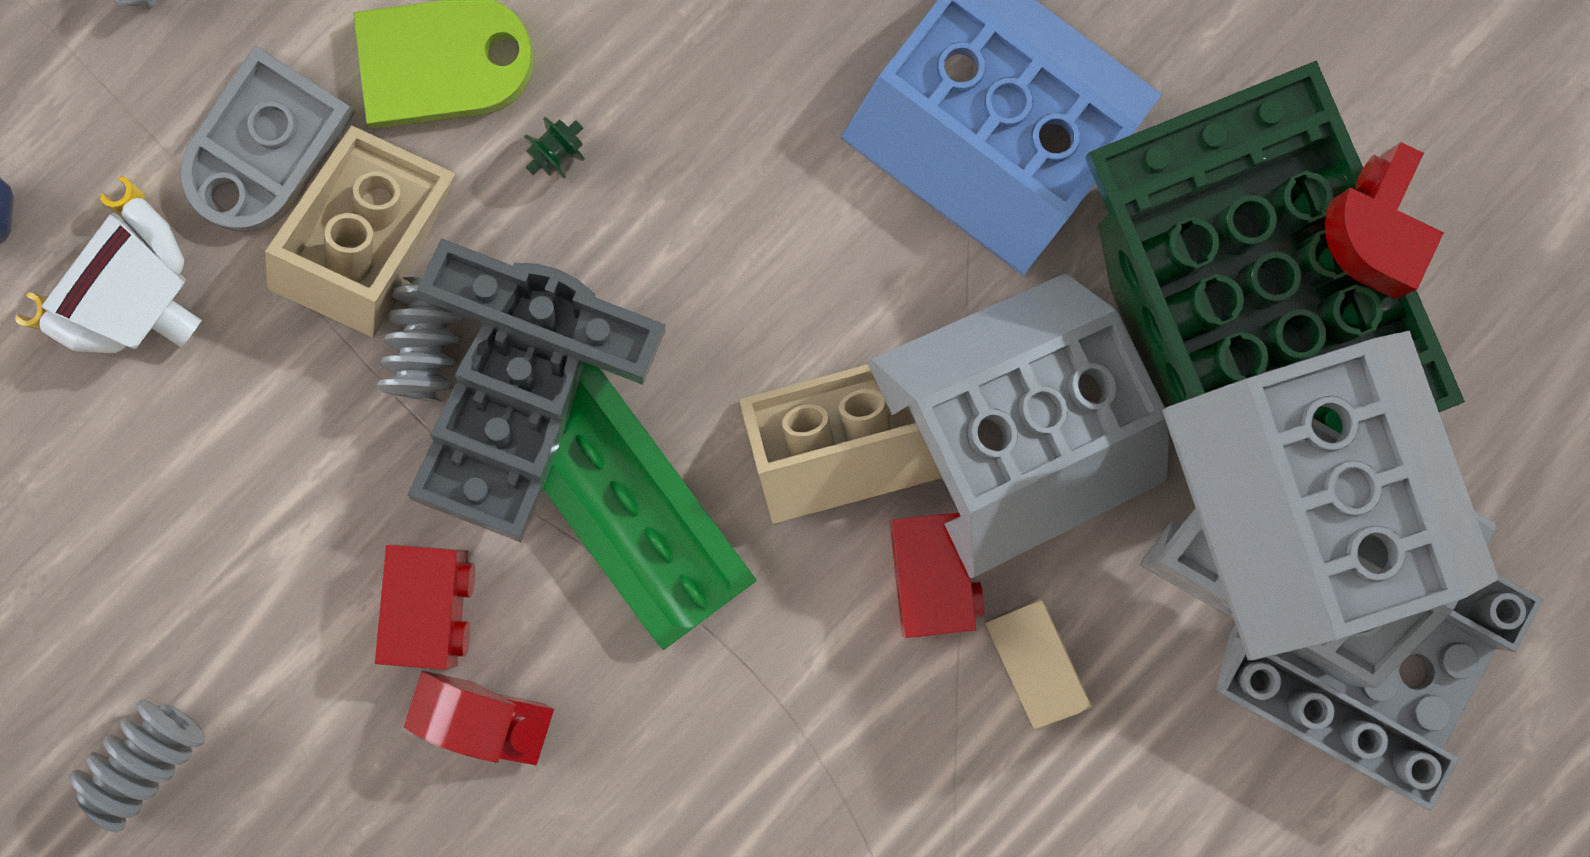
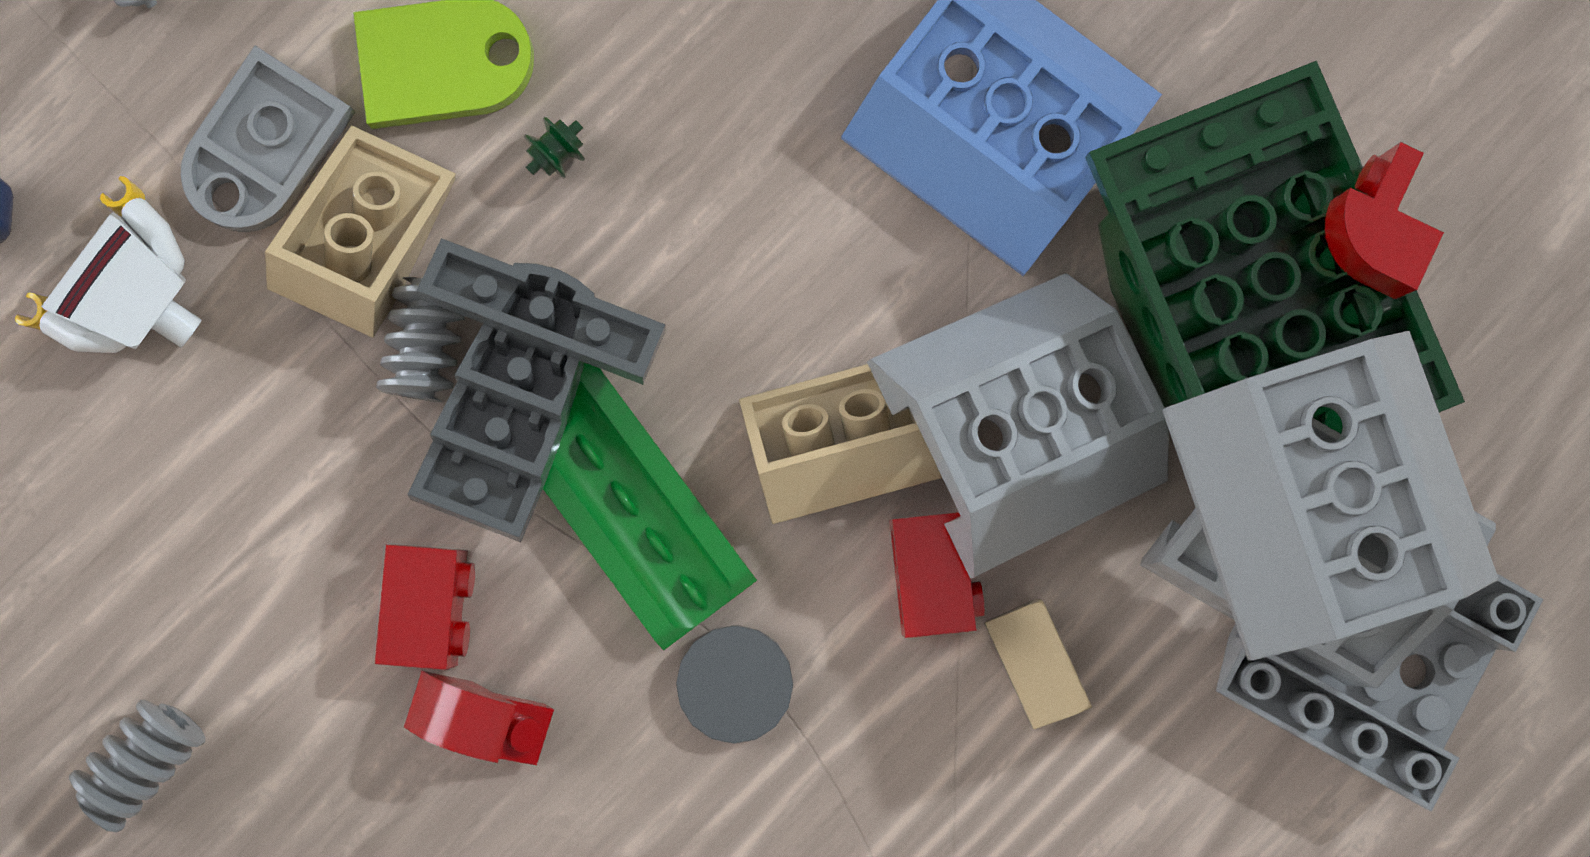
none -> dark grey tile [676,625,793,744]

